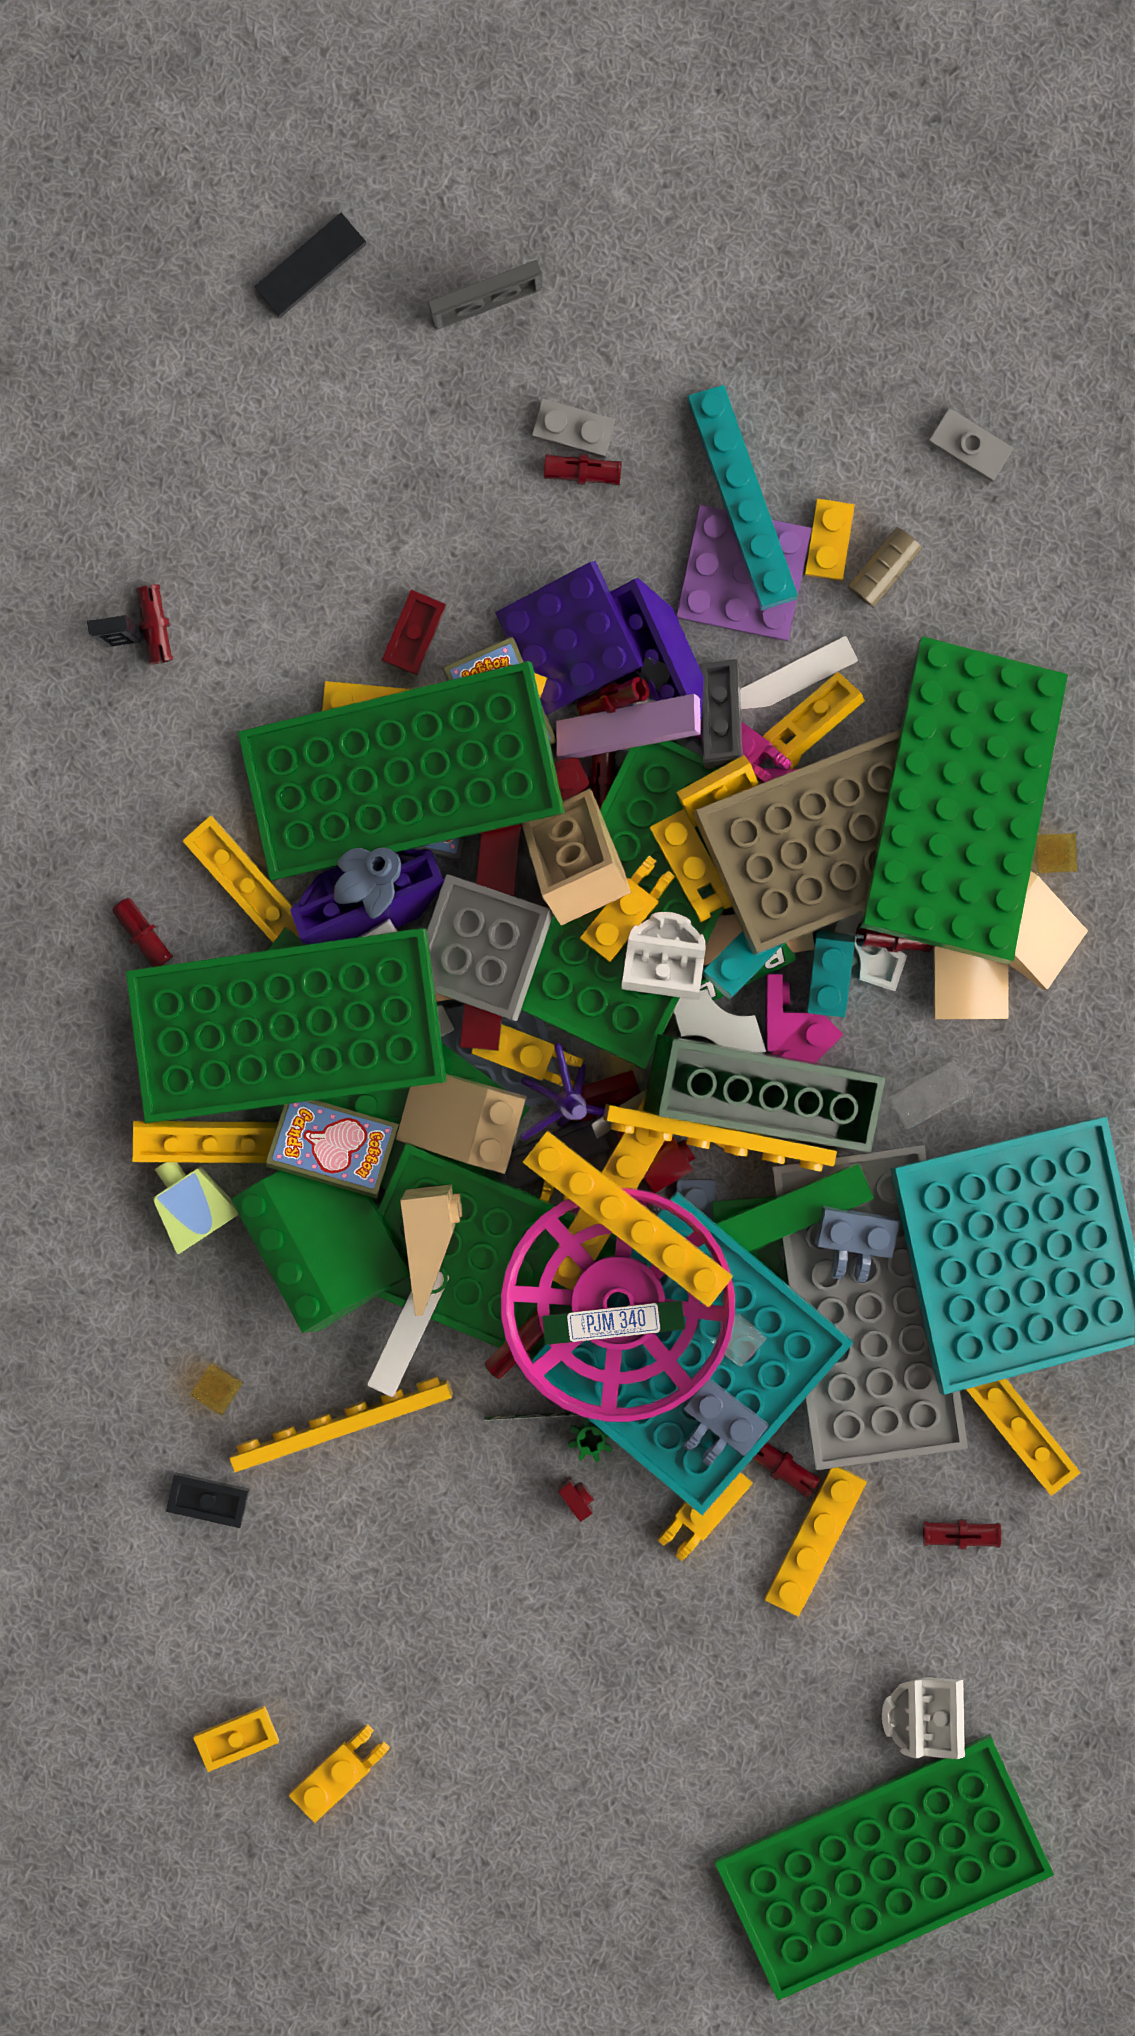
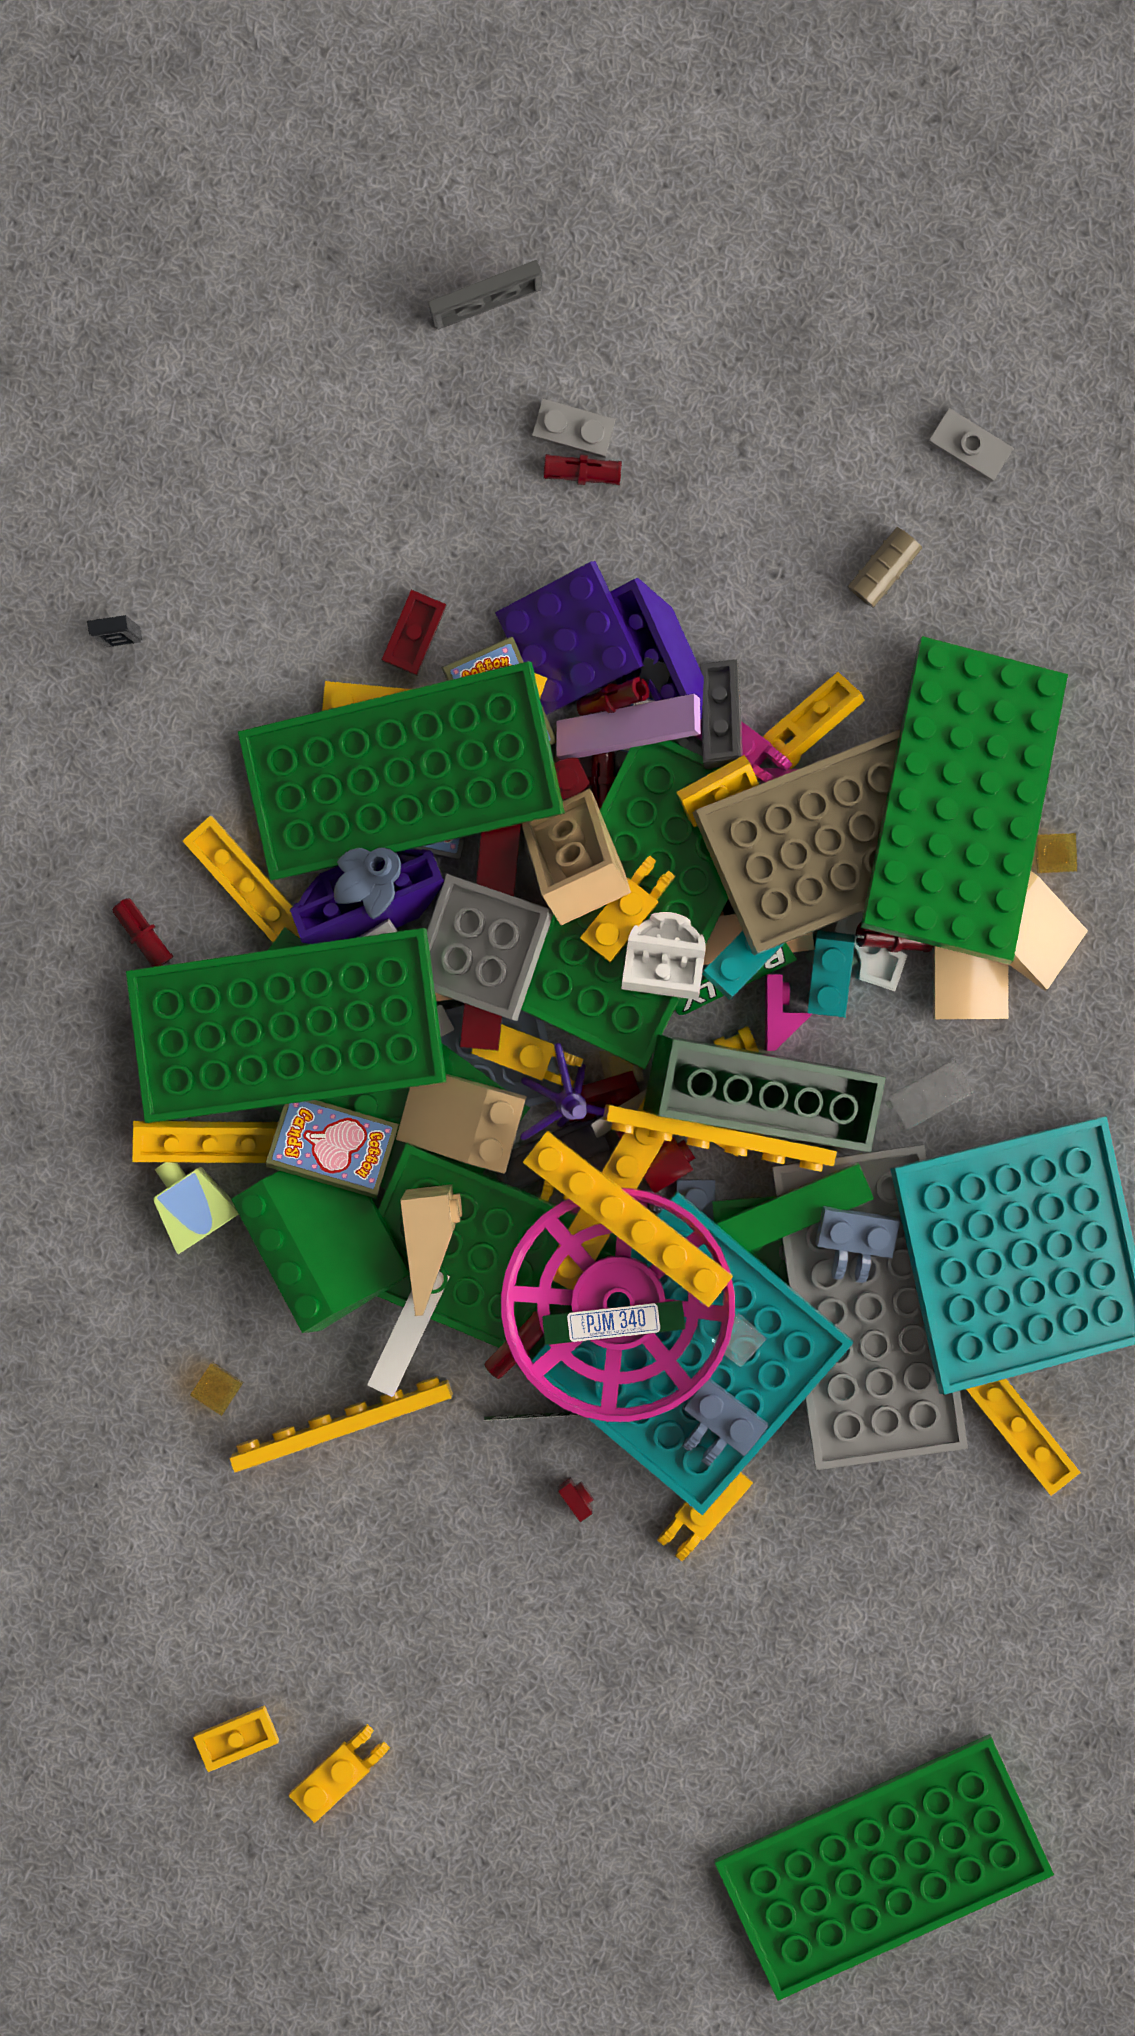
dark red pin [136,584,173,665] -> none
black plate [166,1472,250,1528] -> none
black tile [254,212,367,318] -> none
green gear [568,1417,612,1463] -> none
yellow plate [650,809,732,922] -> none
white tile [674,989,766,1053] -> none
medium lavender plate [676,505,812,642] -> none
teal plate [687,385,798,611] -> none
white sticker [740,636,858,709] -> none
dark red pin [752,1442,820,1498] -> none
yellow plate [764,1467,867,1617] -> none
dark pink plate [770,1014,844,1062] -> none
yellow plate [805,498,855,581] -> none
white slope [882,1677,965,1759] -> none
dark red pin [923,1519,1001,1550] -> none

